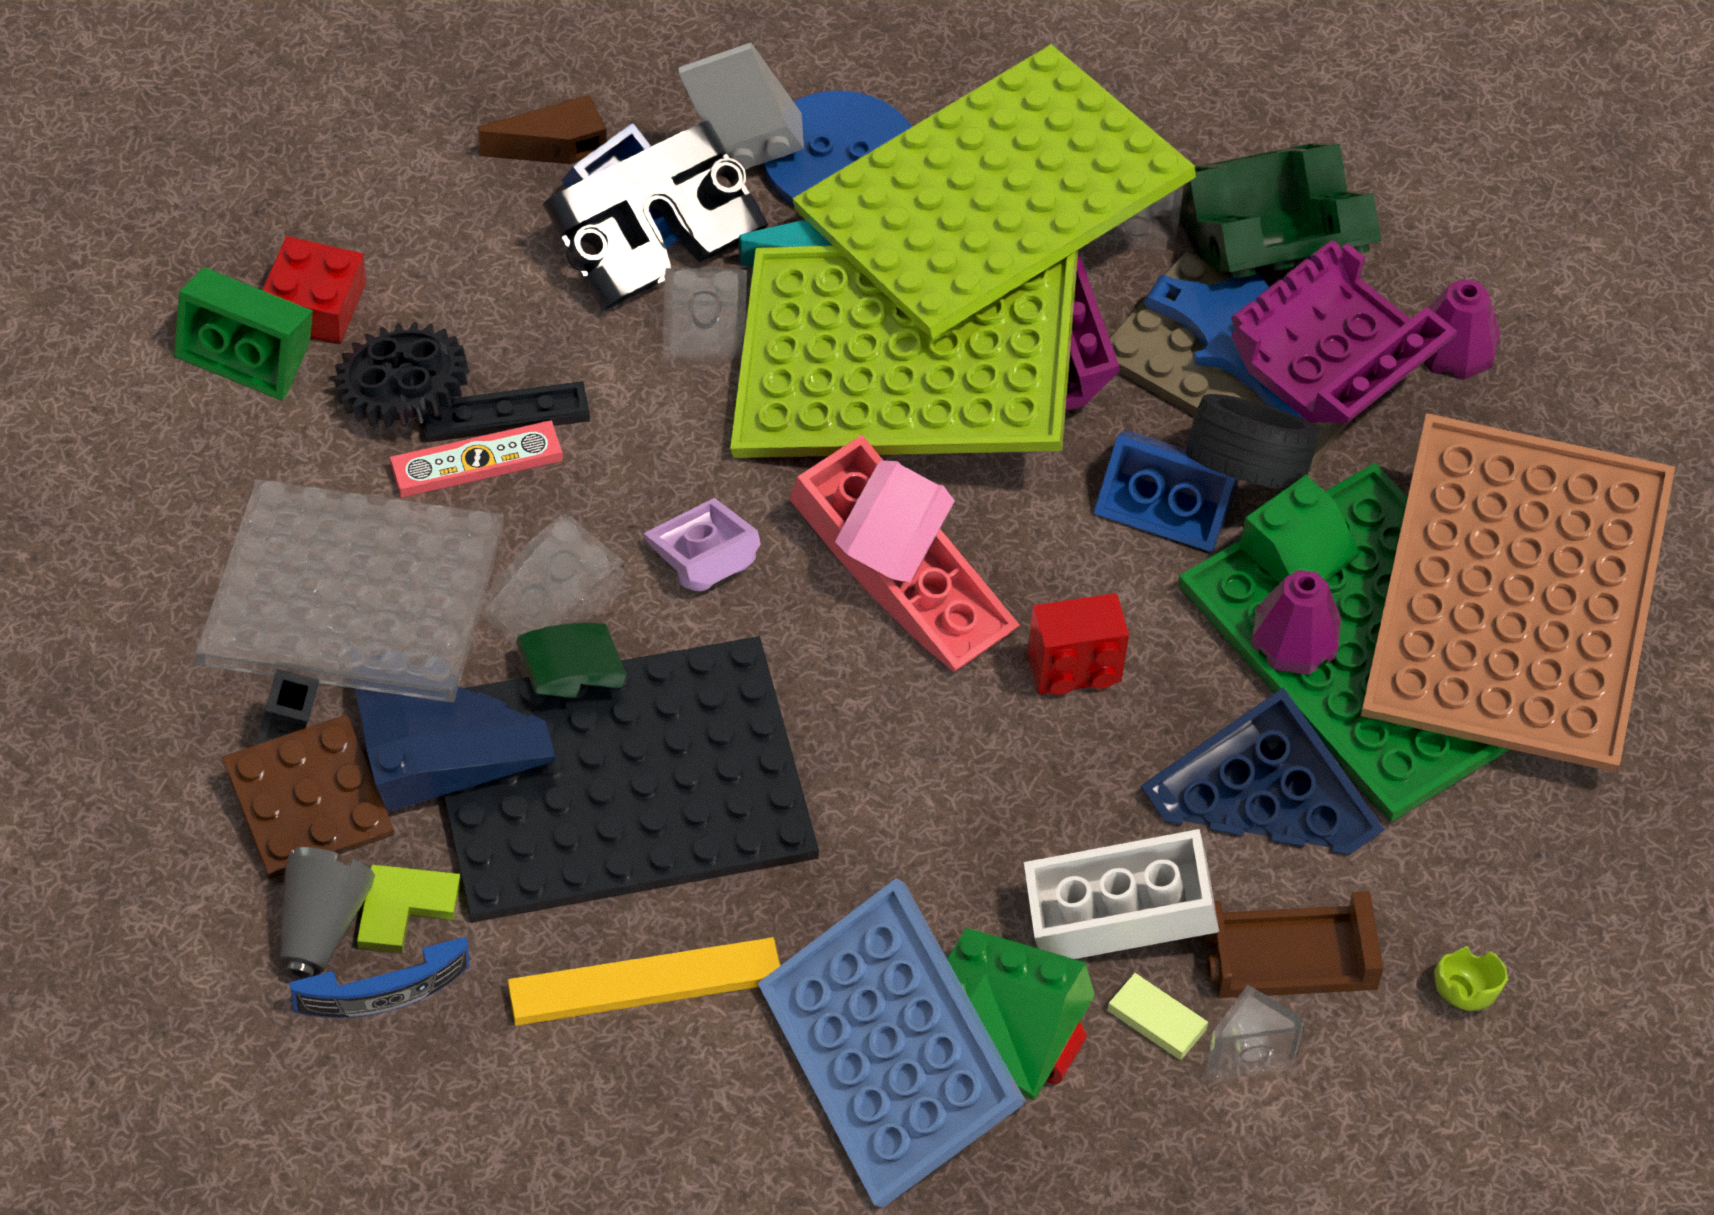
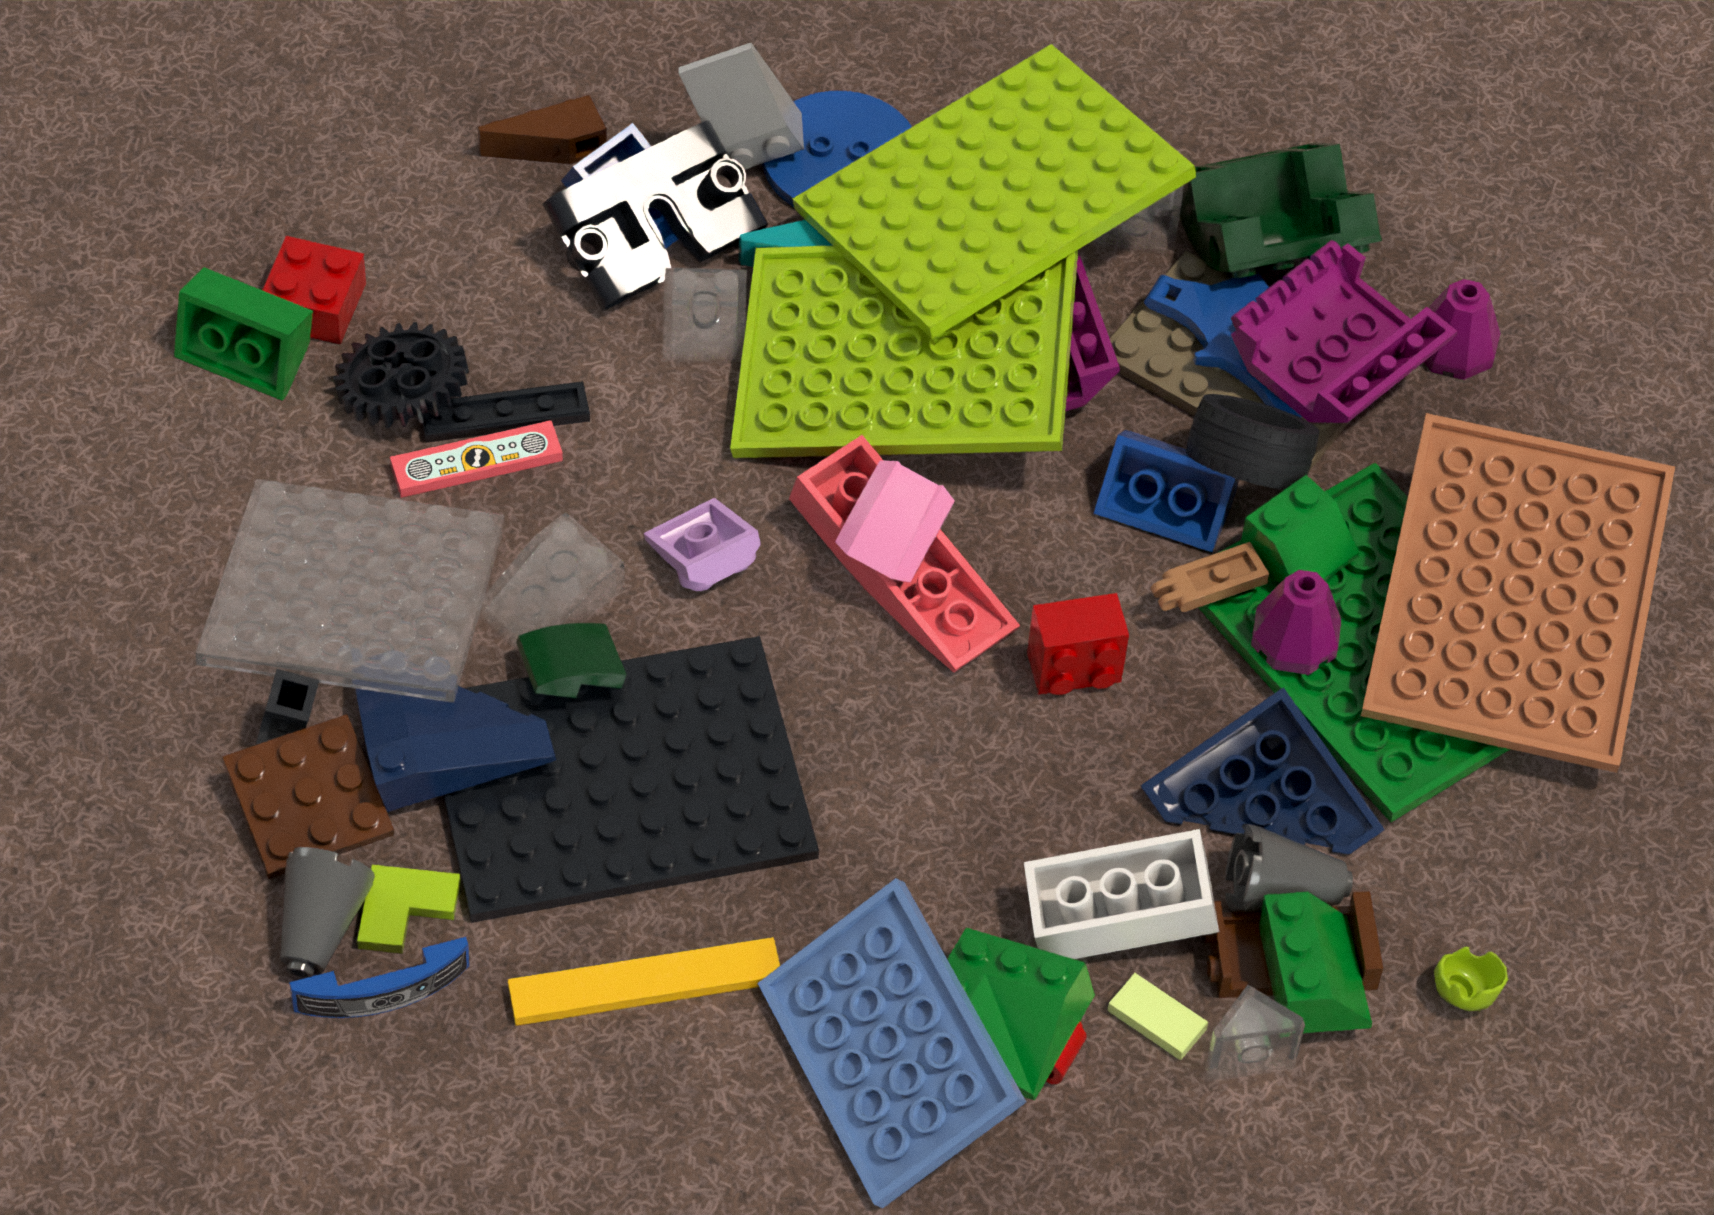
none -> medium nougat hinge [1150,542,1269,612]
none -> dark grey cone [1225,823,1353,912]
none -> green slope [1259,892,1372,1035]

